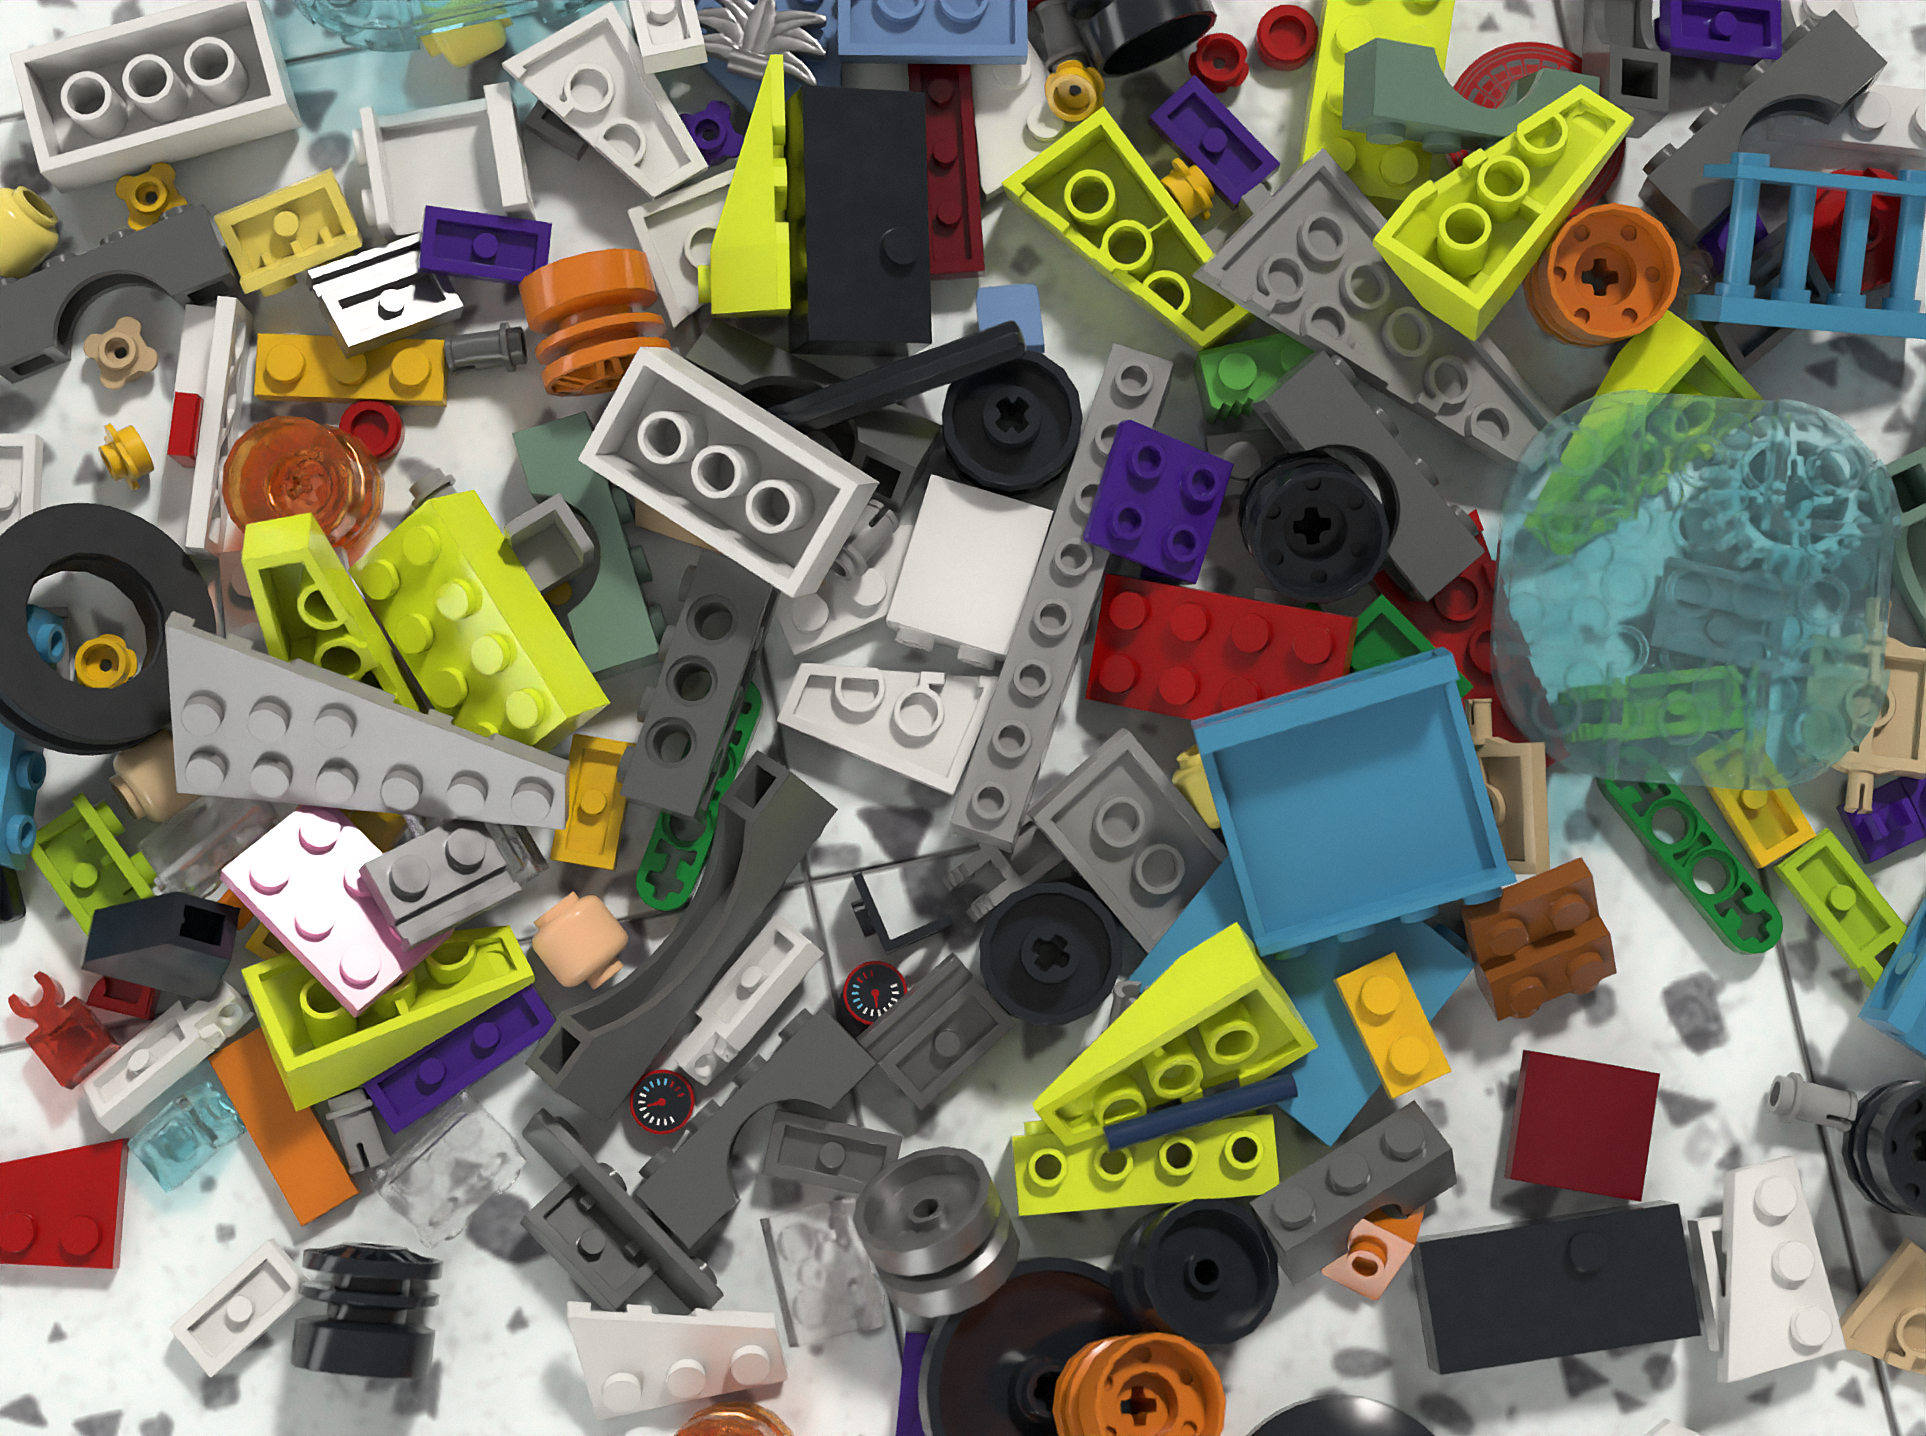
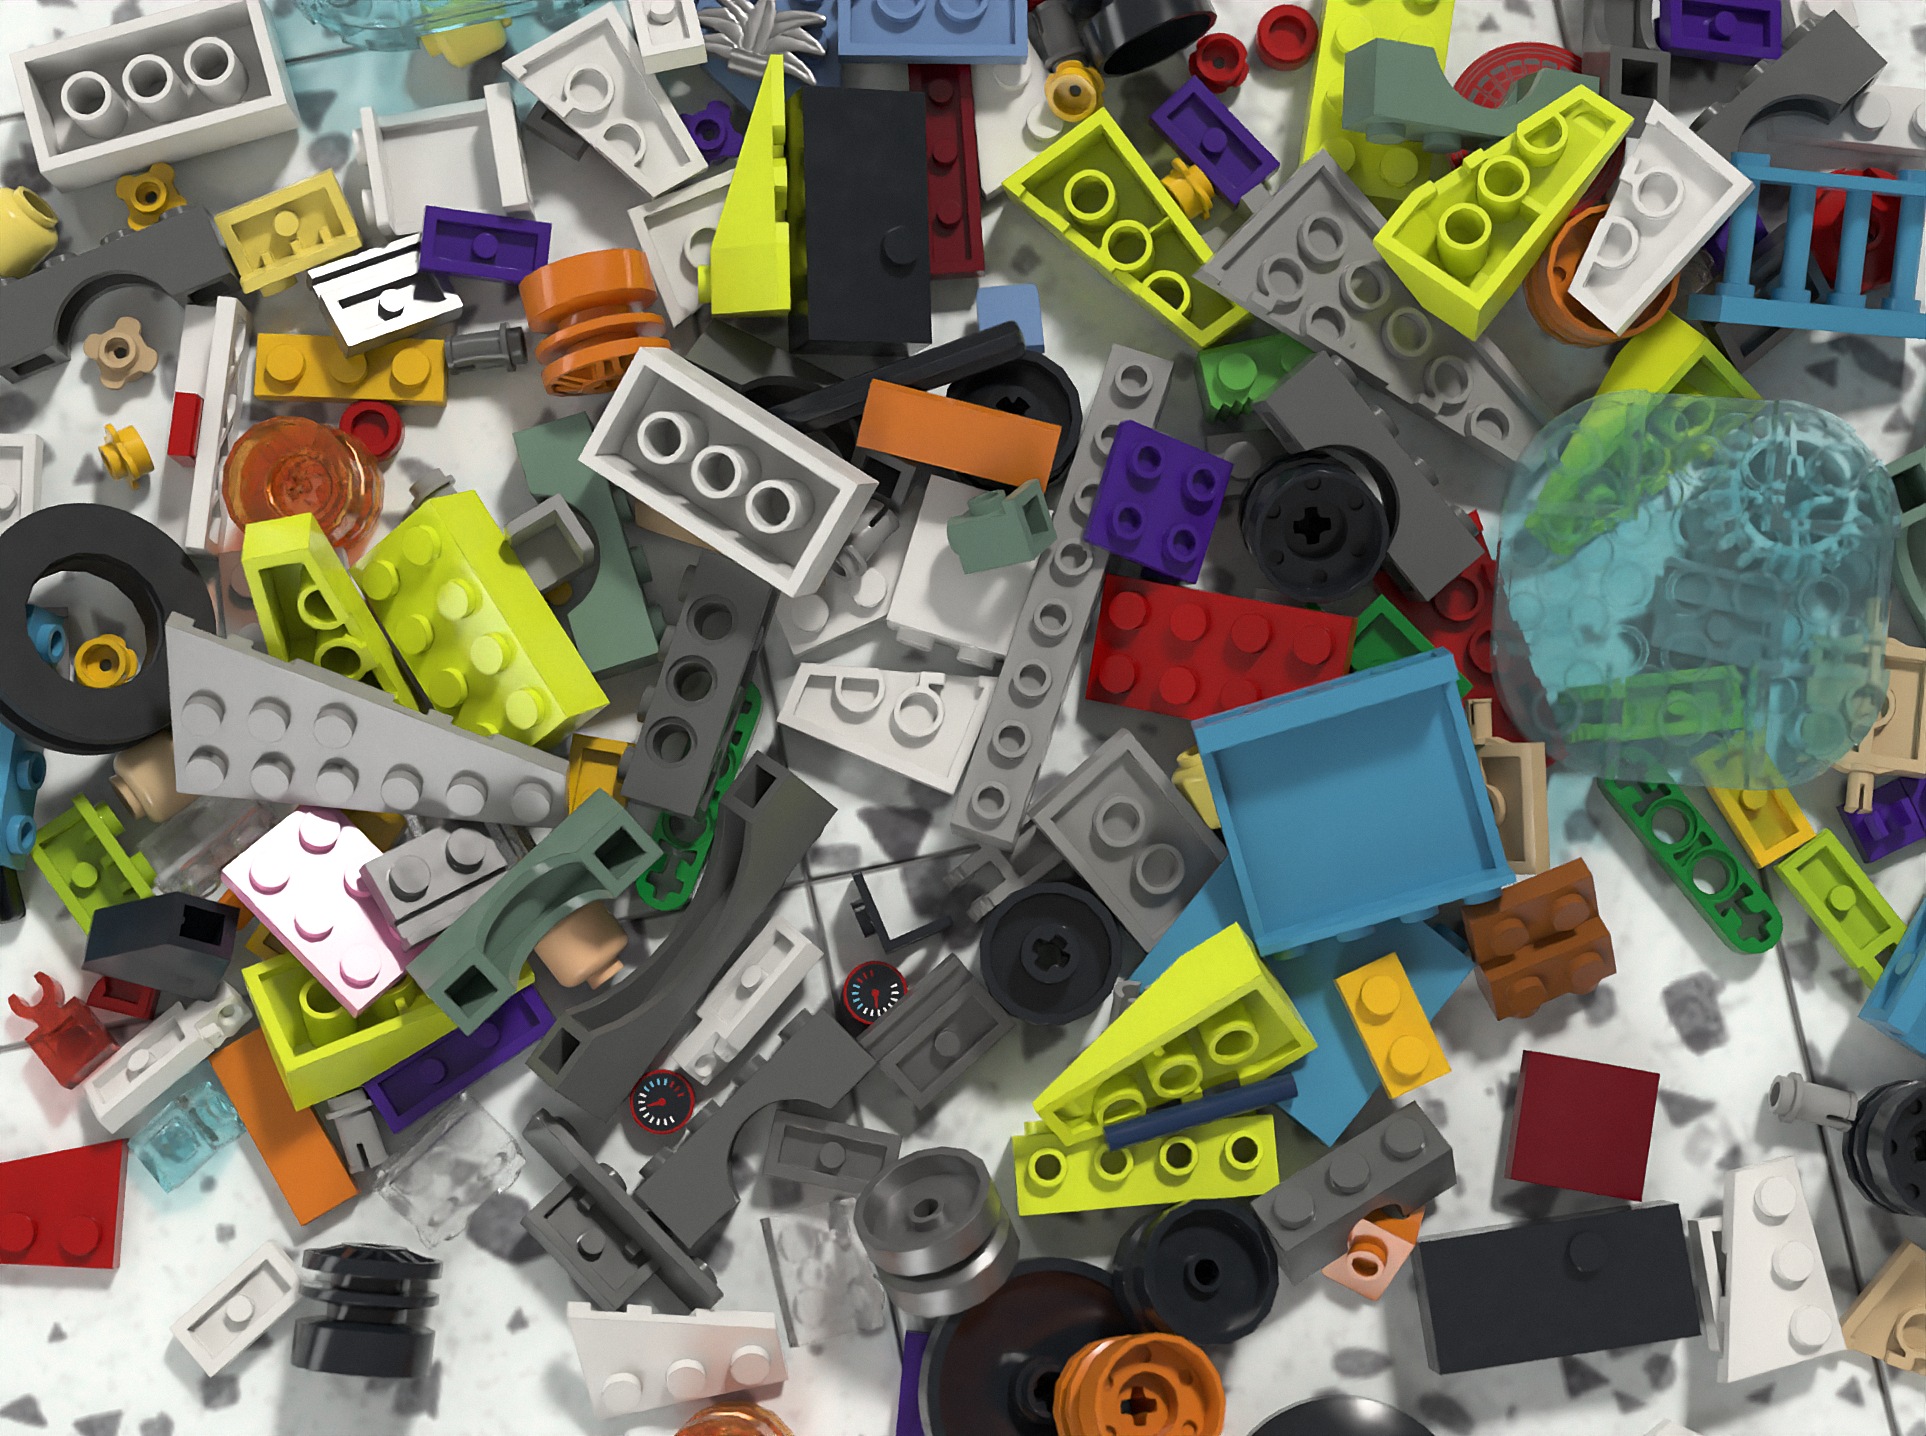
none -> sand green arch [405,787,664,1036]
none -> orange tile [856,379,1062,493]
none -> sand green brick [947,478,1058,574]
none -> white wing [1568,100,1756,337]

